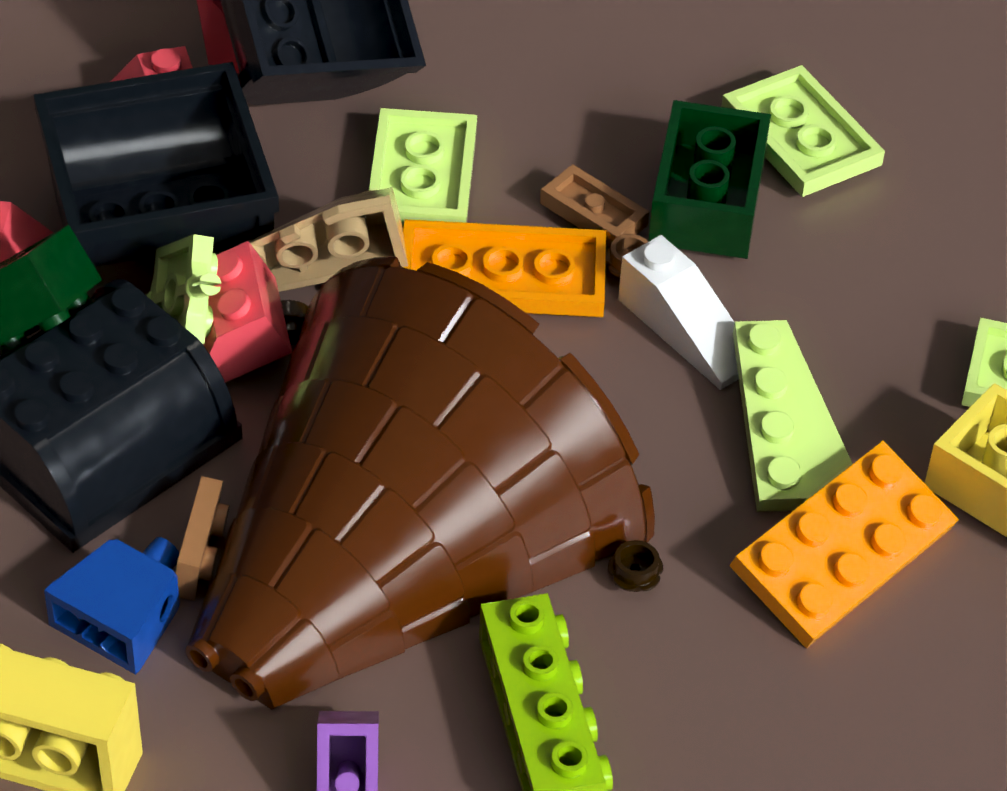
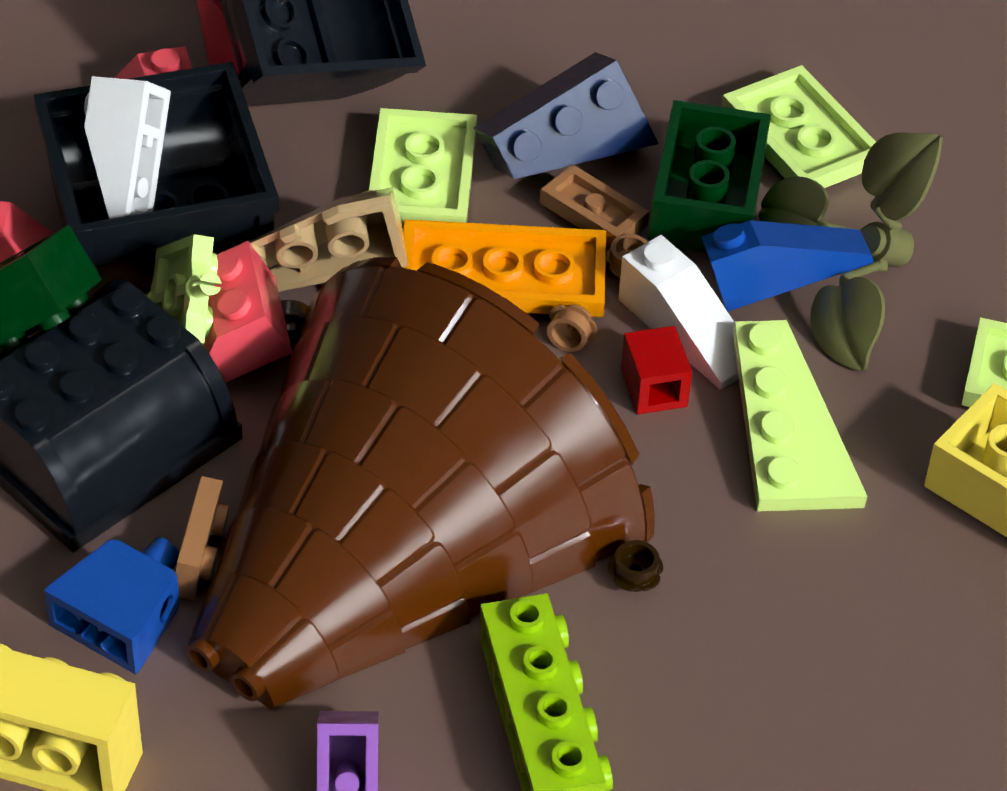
light orange plate [729,441,959,648] -> none
none -> white slope [84,76,171,219]
none -> wedge [474,52,659,179]
none -> medium nougat plate [547,304,597,352]
none -> red brick [621,326,692,415]
none -> blue slope [702,220,874,312]
none -> olive plant [759,132,943,371]

